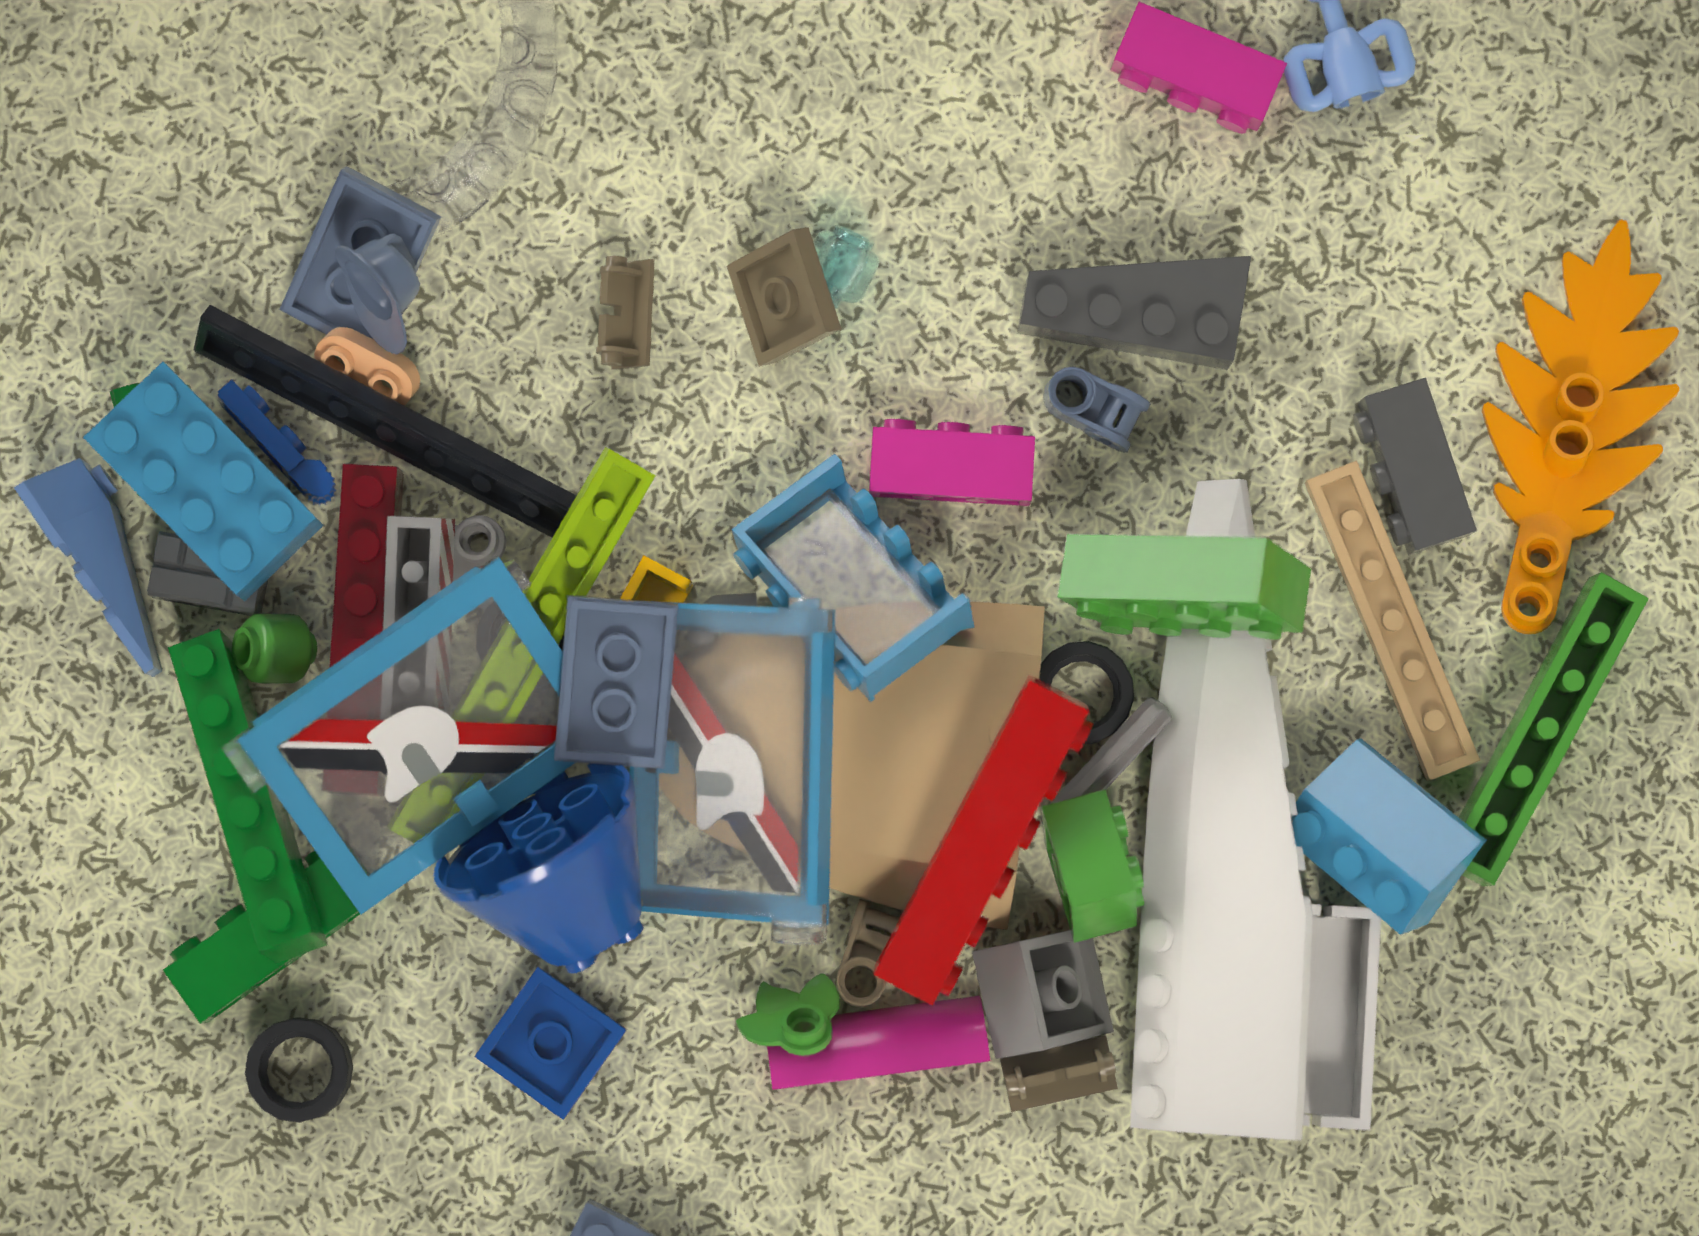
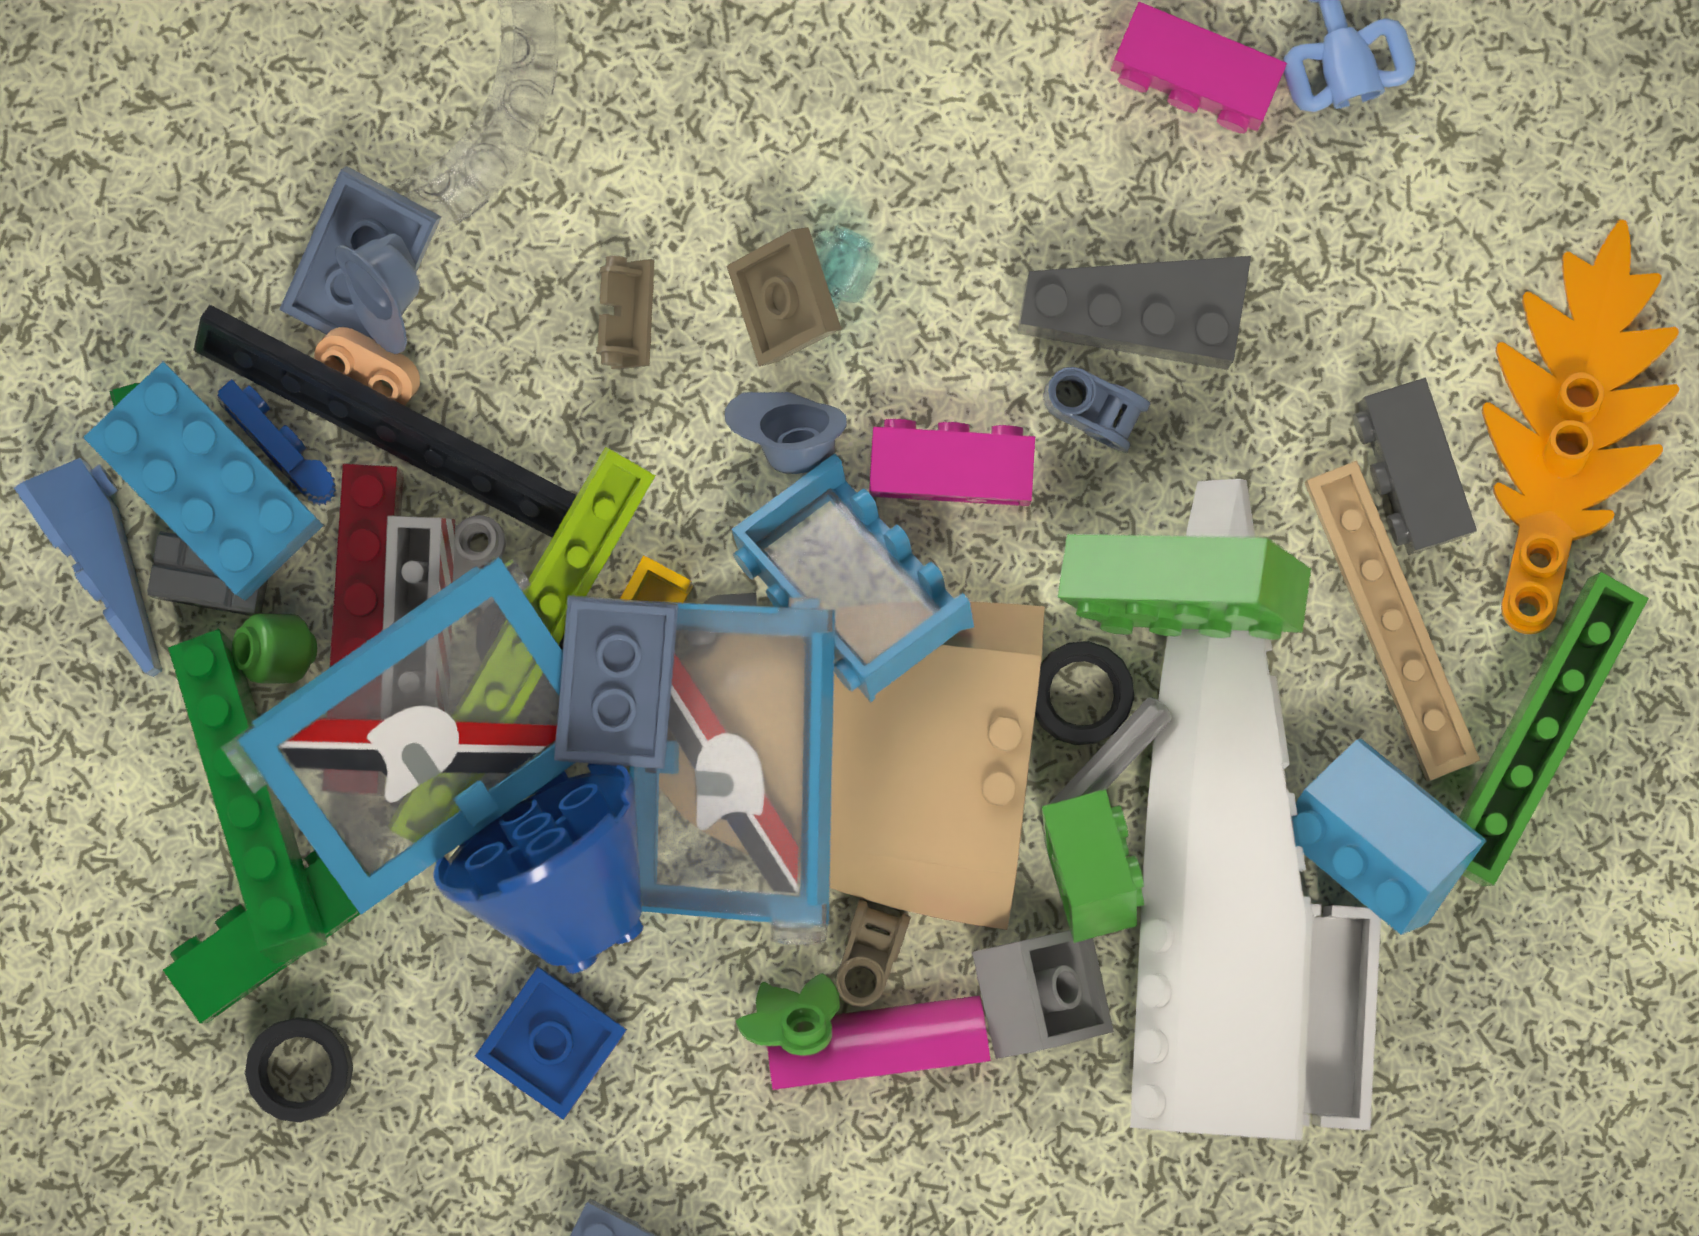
red brick [873,675,1093,1006] -> none
dark tan hinge [1000,1035,1118,1112] -> none
none -> sand blue piece [725,392,847,474]

